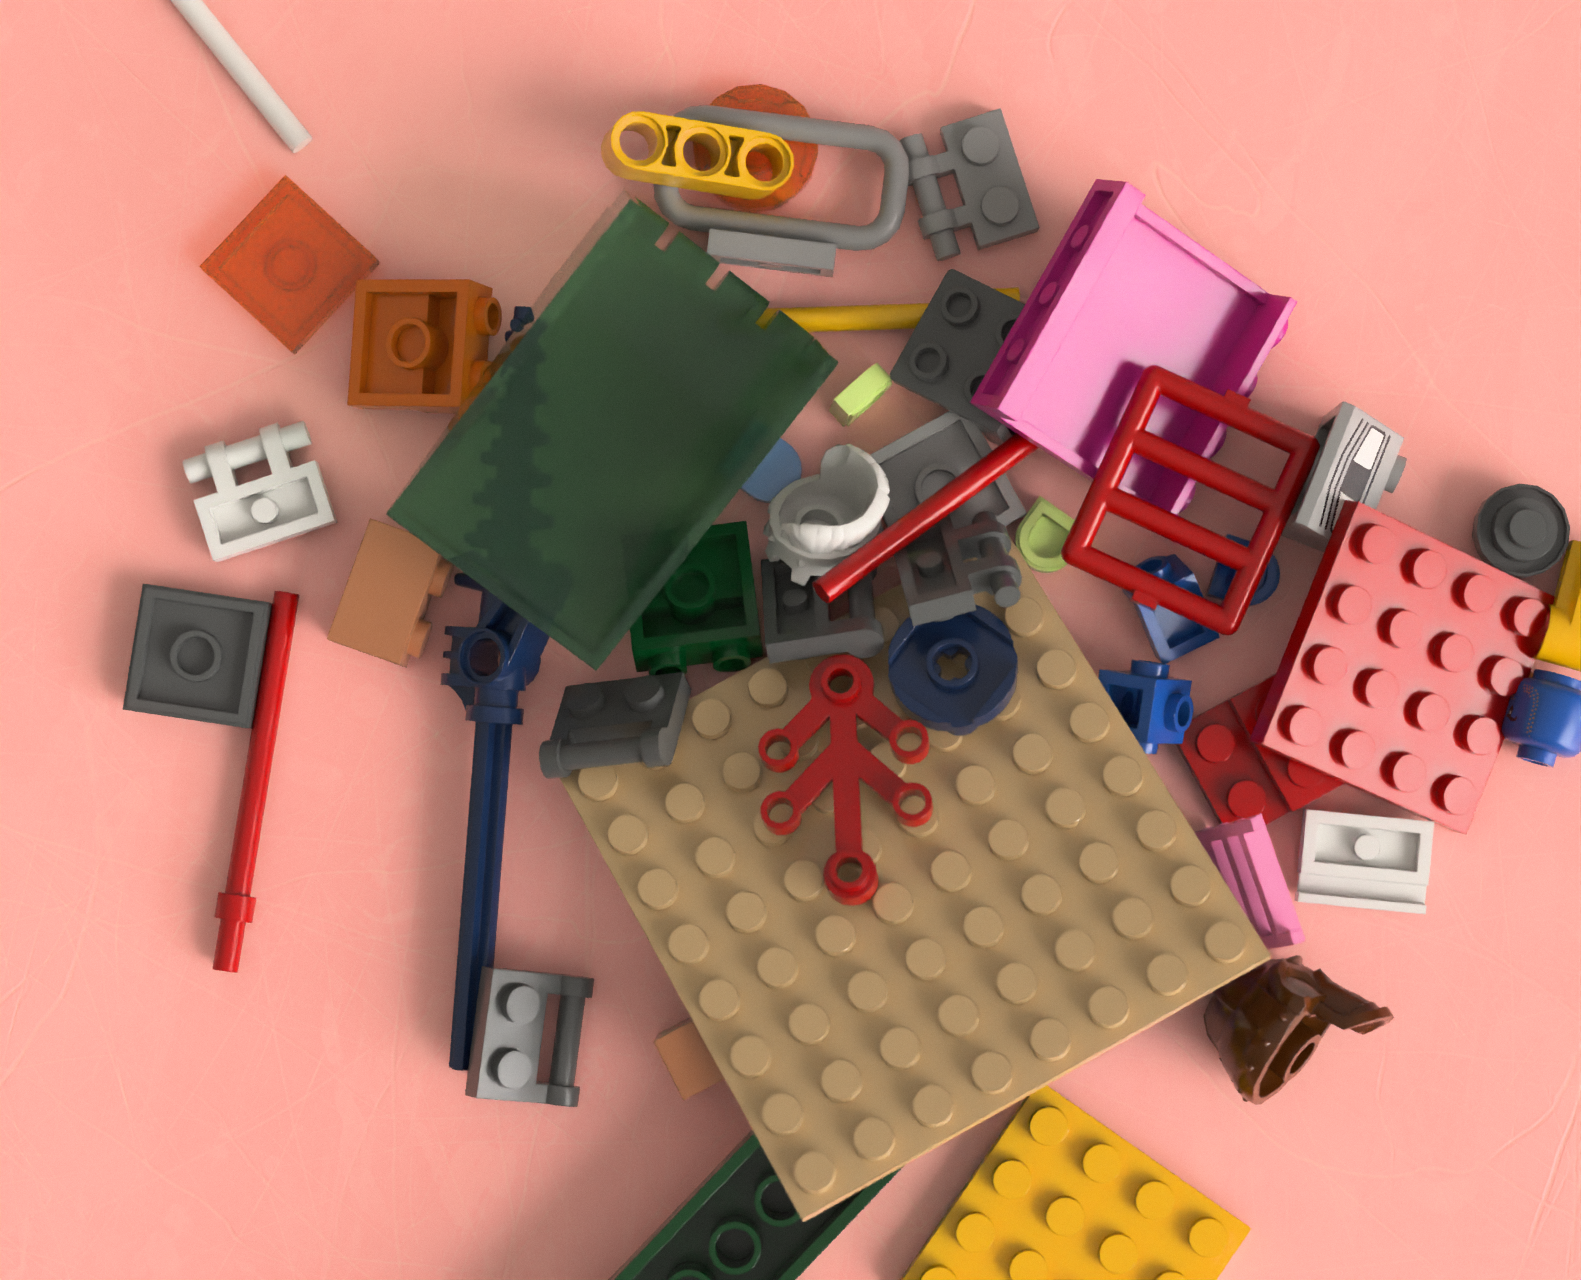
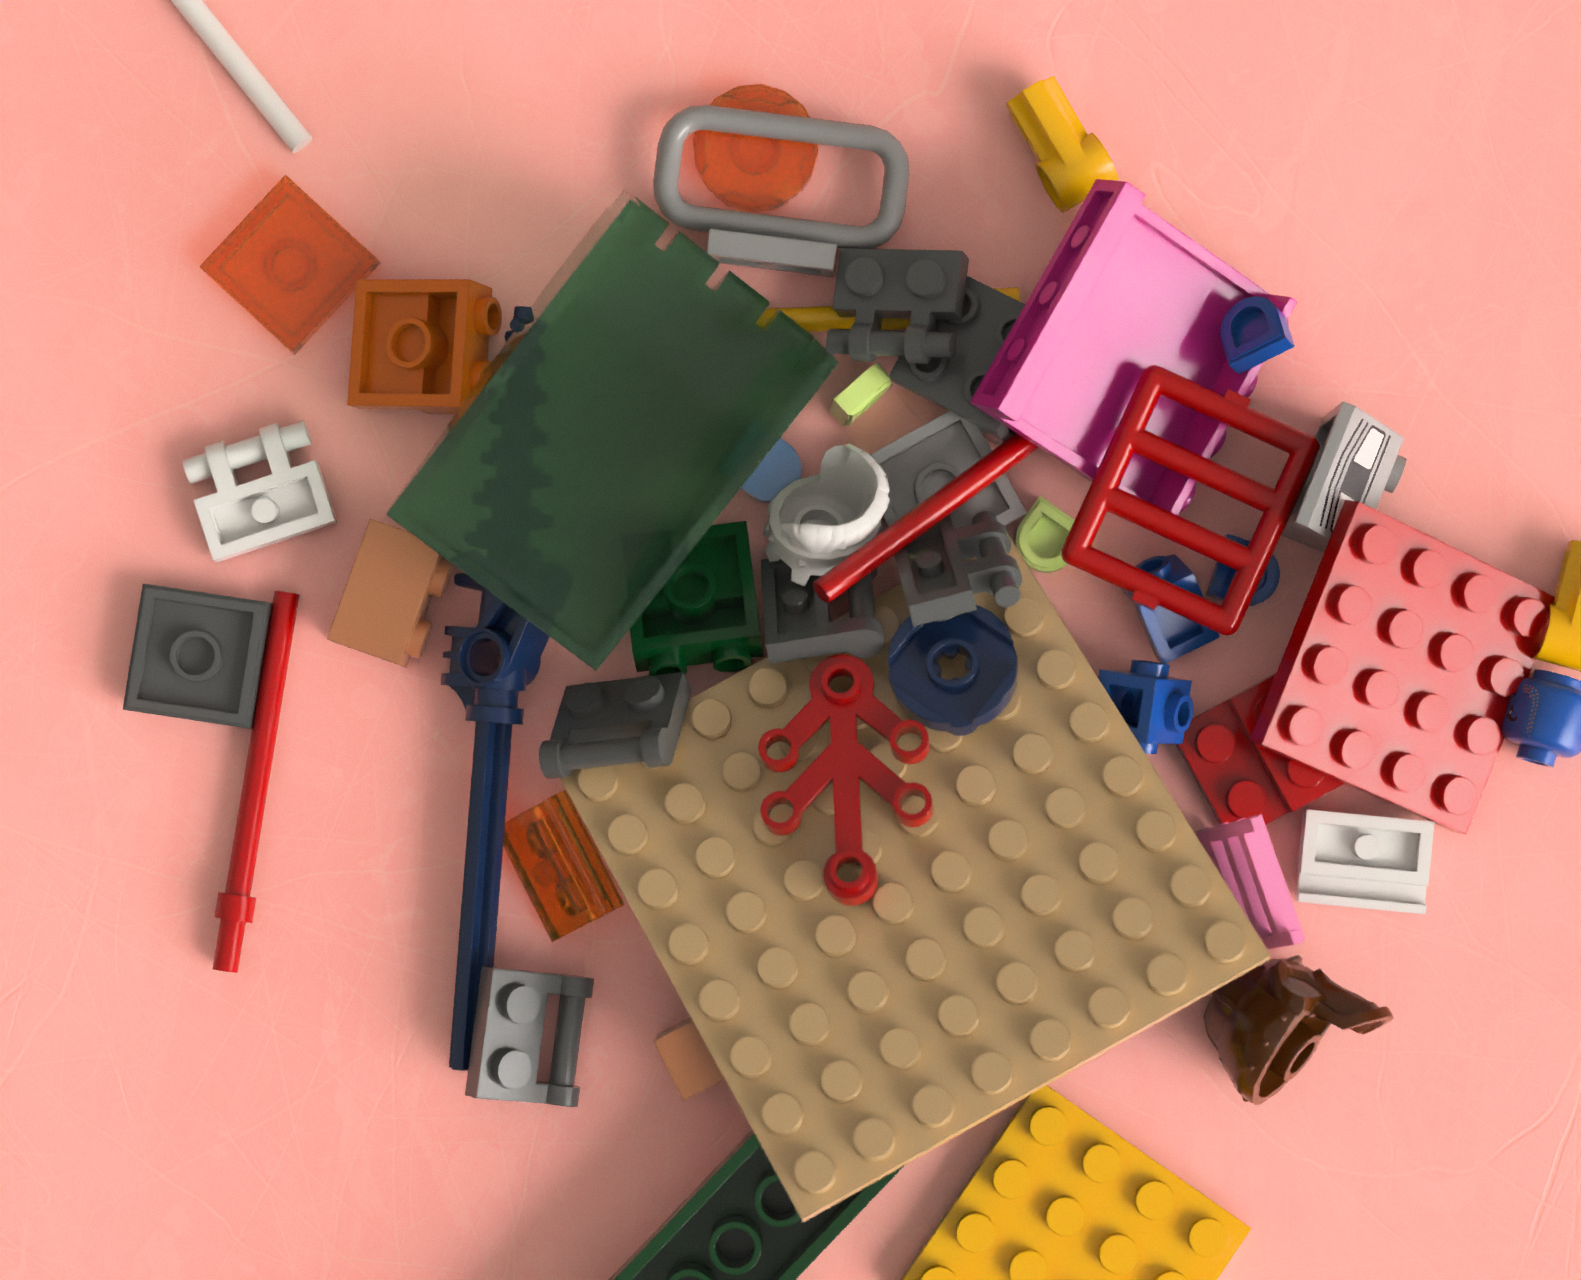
yellow beam [601,111,794,200] -> none
light grey plate [899,108,1040,261] -> none
dark grey plate [1472,483,1570,579] -> none
none -> clear orange plate [503,790,625,942]
none -> dark grey plate [826,248,969,364]
none -> yellow piece [1006,76,1119,213]
none -> blue tile [1220,296,1295,374]

